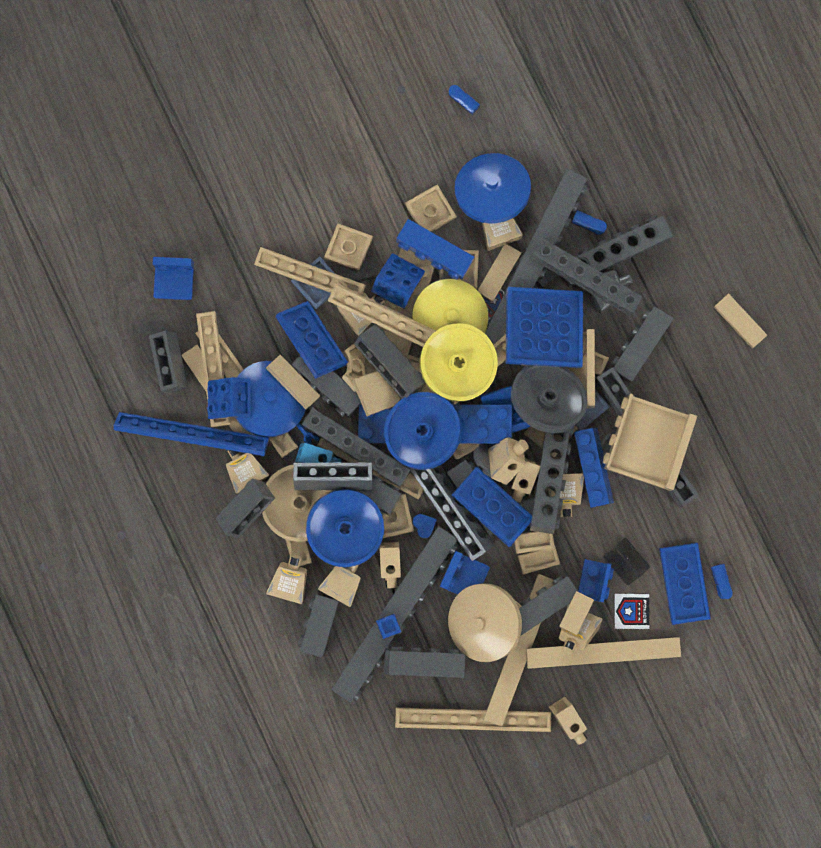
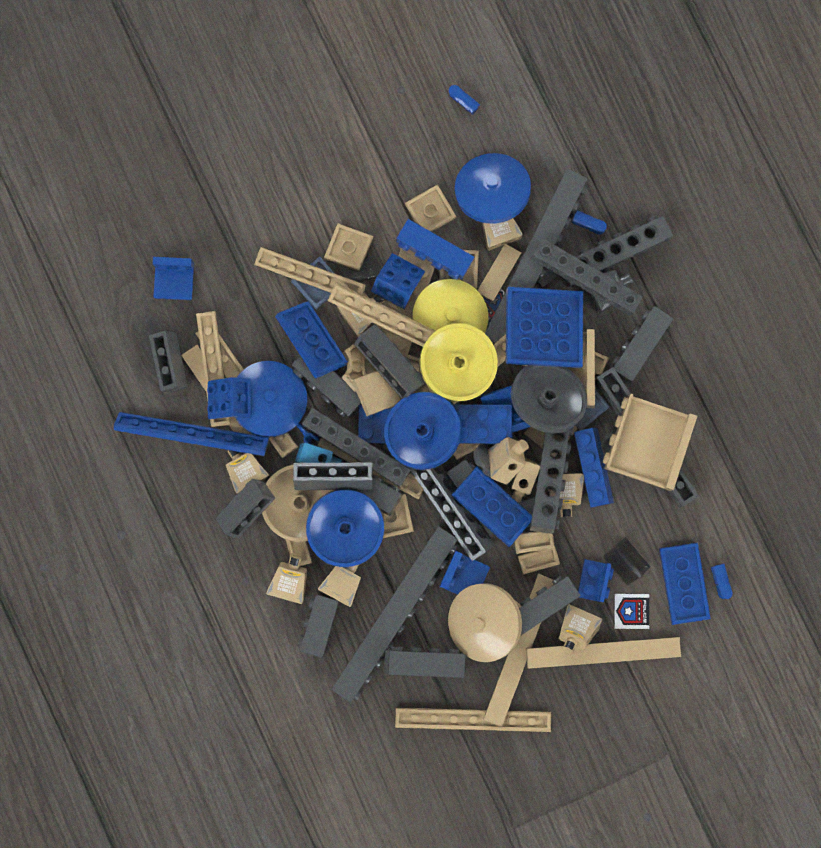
tan tile [266,354,320,409] -> none
blue tile [376,614,401,639] -> none
tan torso [380,542,401,588] -> none
blue tile [413,514,437,538] -> none
tan torso [549,697,587,745] -> none
tan tile [559,591,594,635] -> none
tan tile [714,293,767,349] -> none

